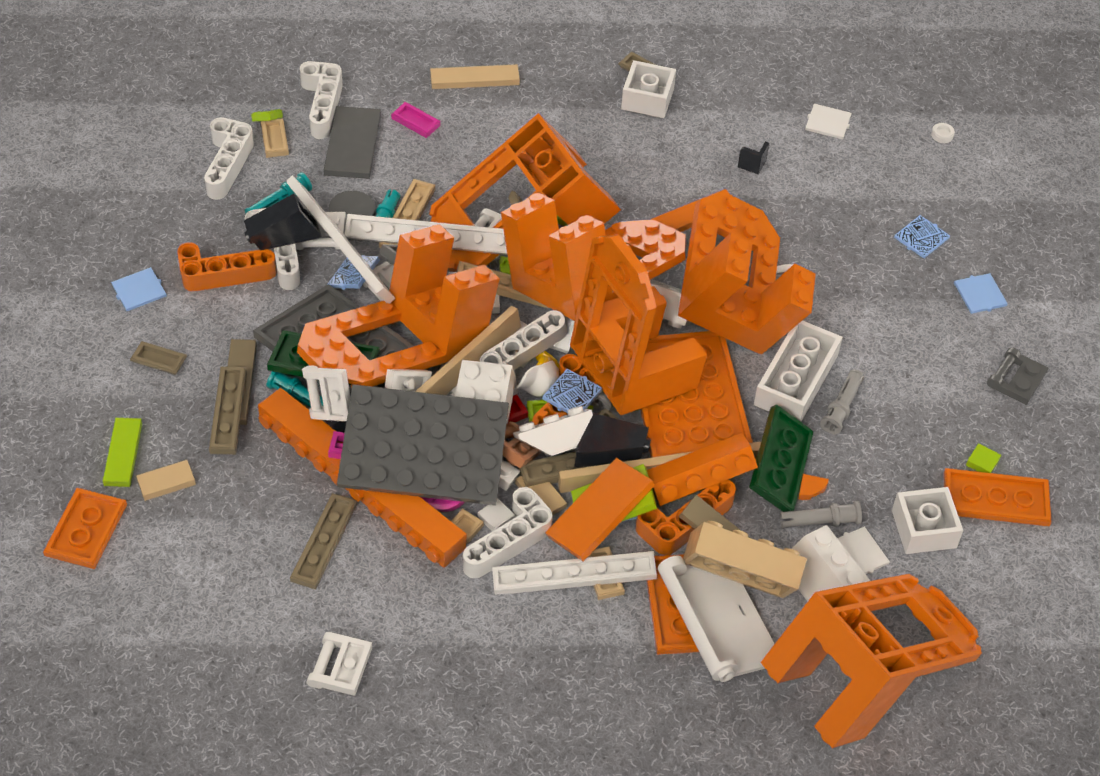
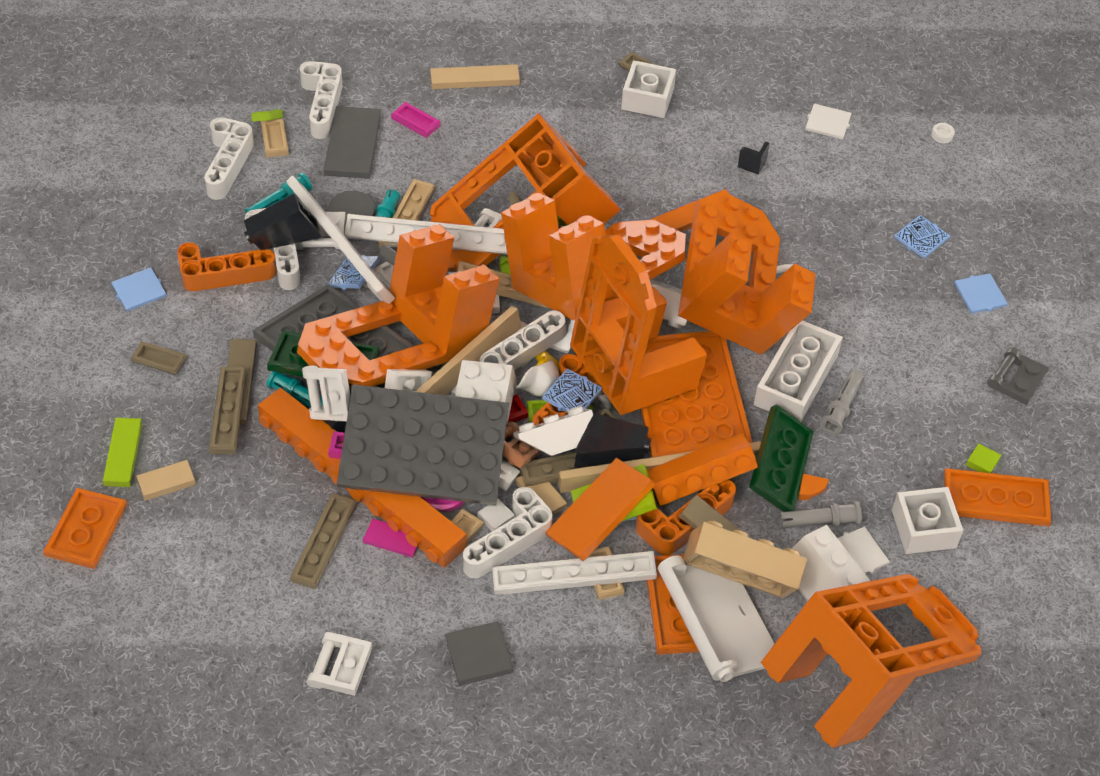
none -> dark pink tile [363,518,418,558]
none -> dark grey tile [445,621,513,686]

